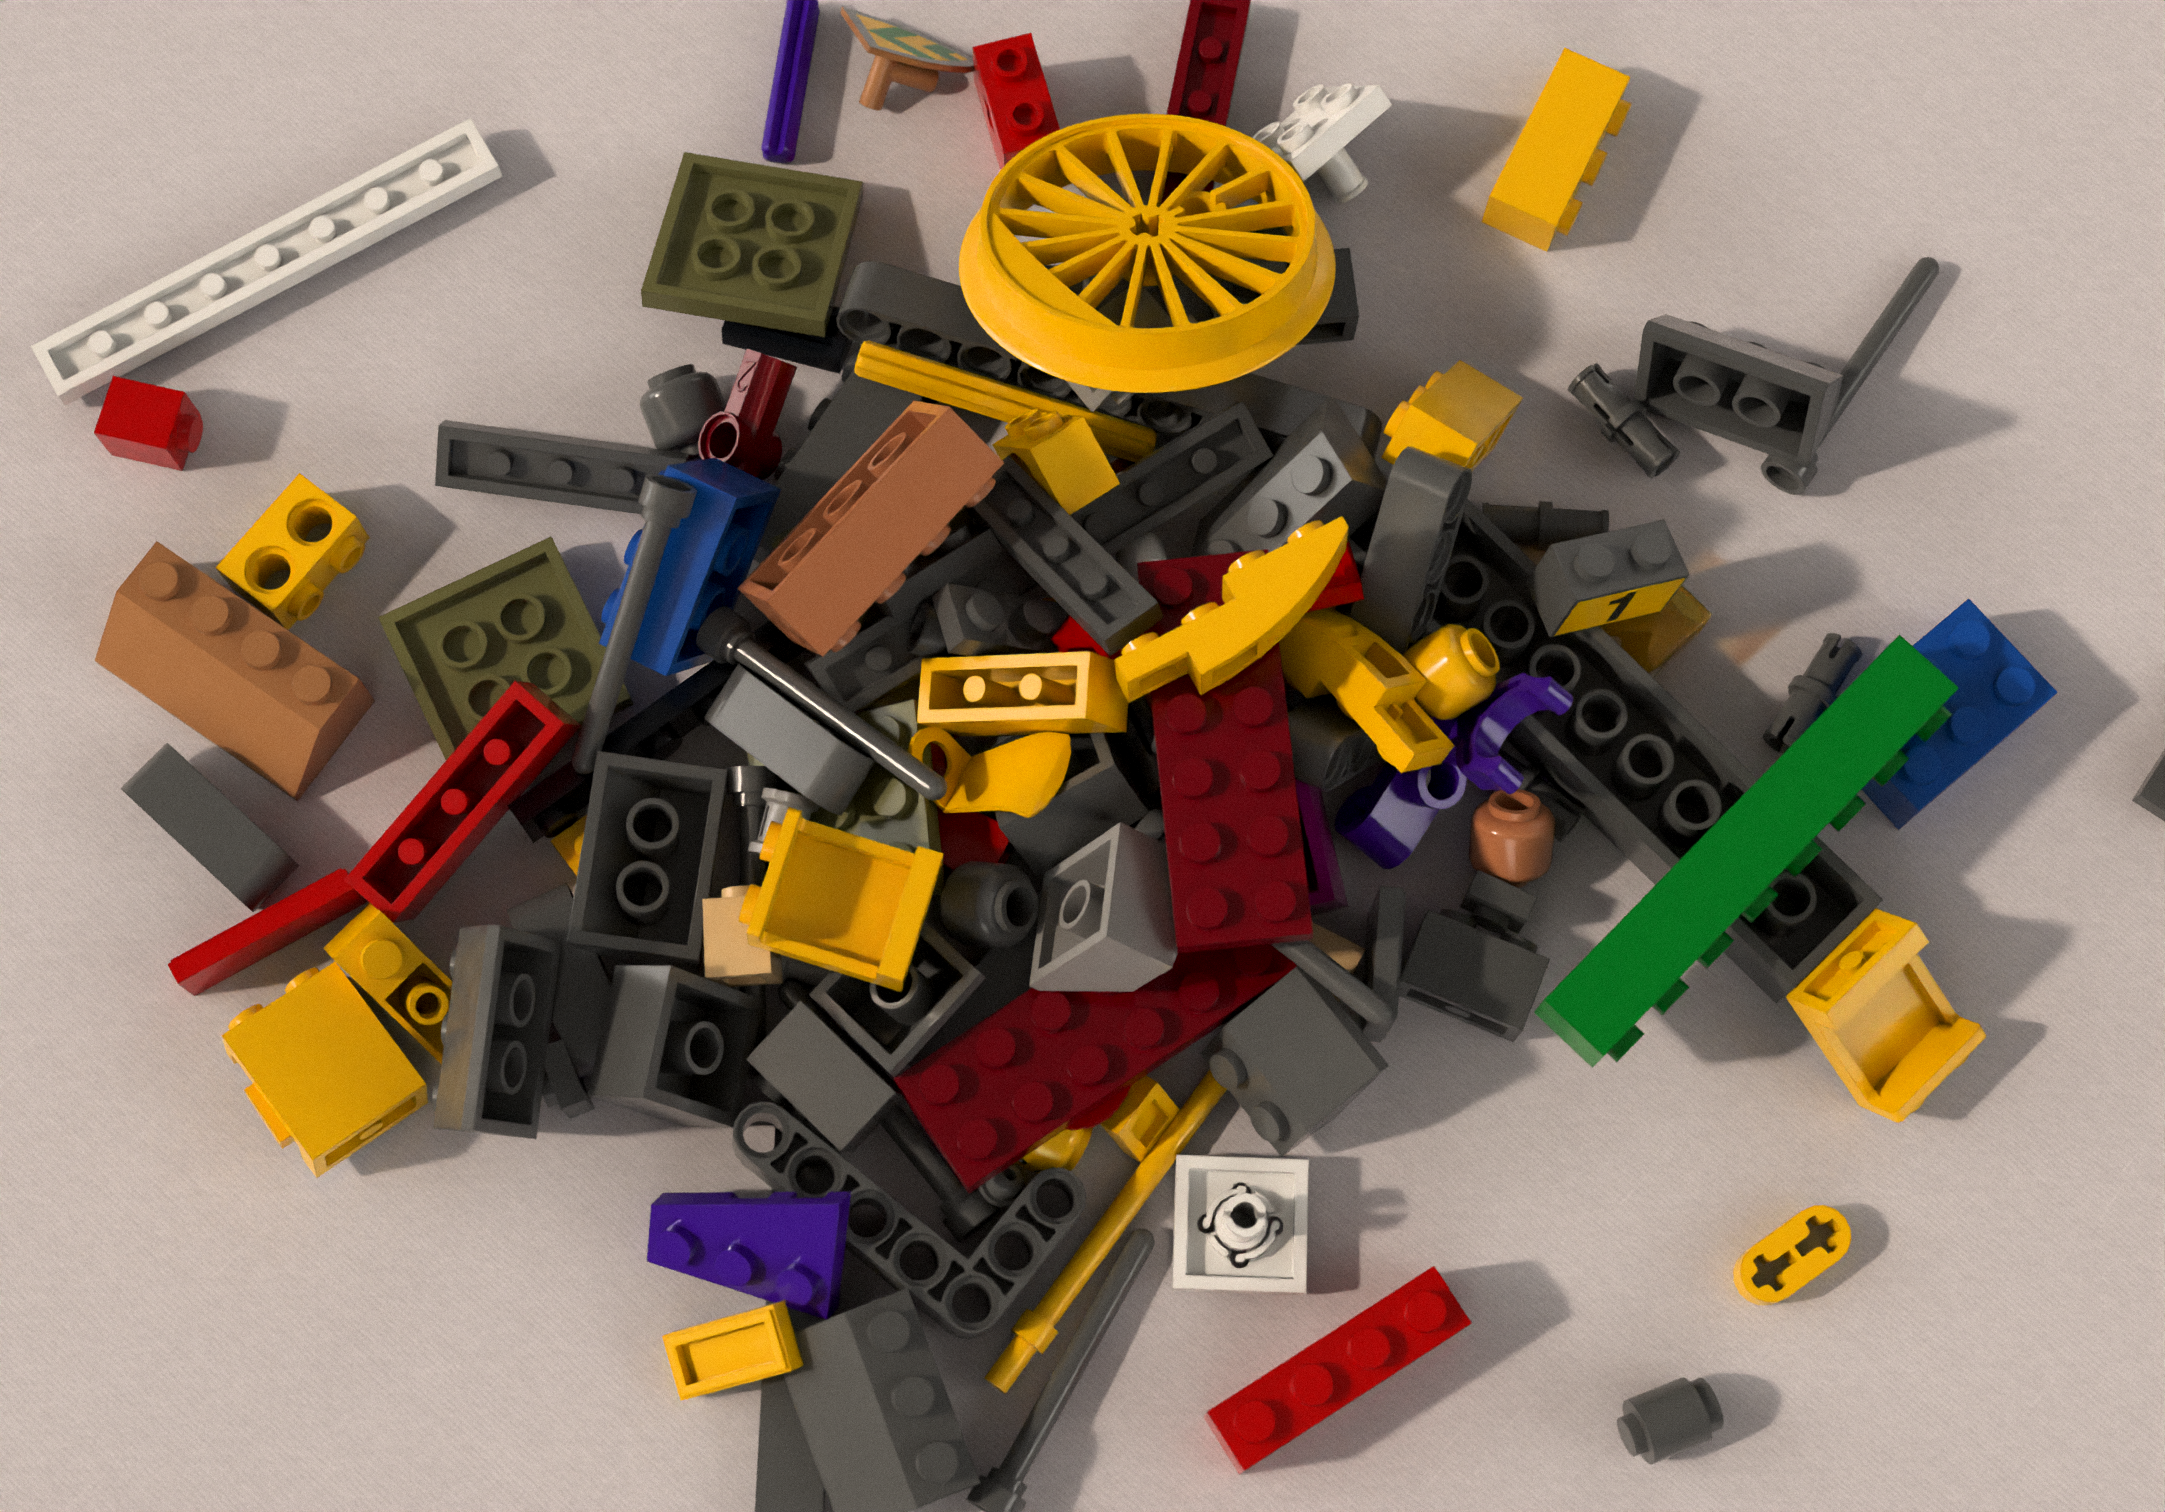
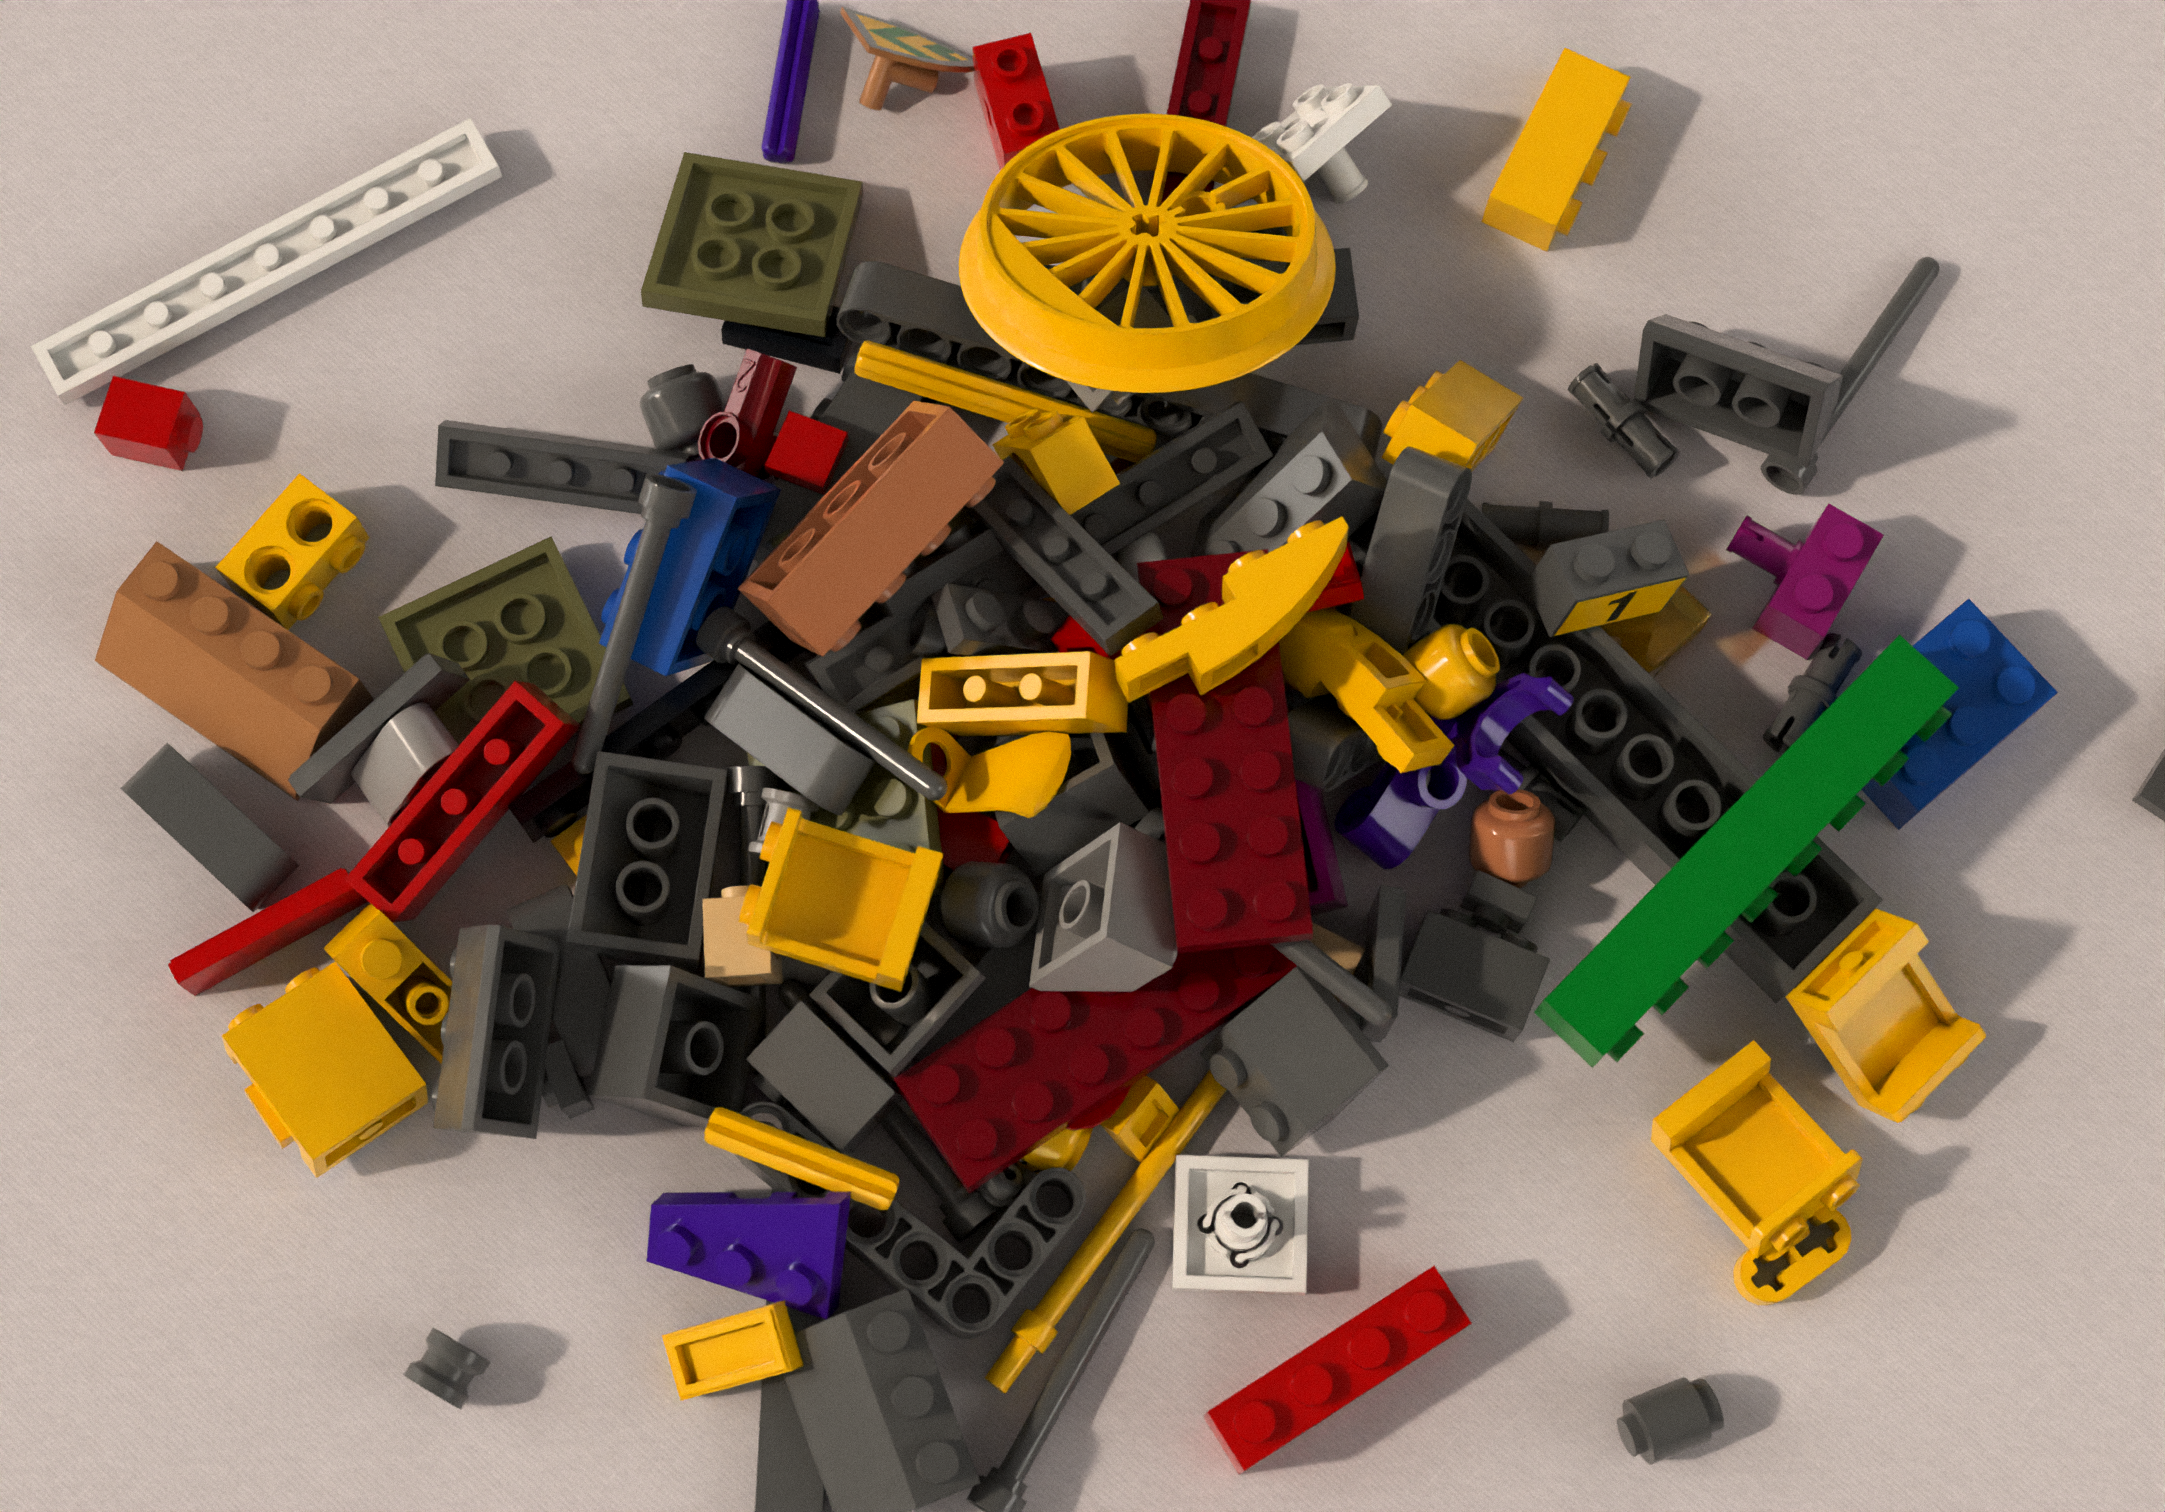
none -> dark grey tile [288,653,470,804]
none -> light grey beam [351,702,459,827]
none -> dark grey wheel [403,1328,491,1409]
none -> yellow axle [704,1107,900,1211]
none -> red tile [765,410,849,495]
none -> yellow panel [1651,1040,1863,1258]
none -> magenta brick [1726,503,1884,660]

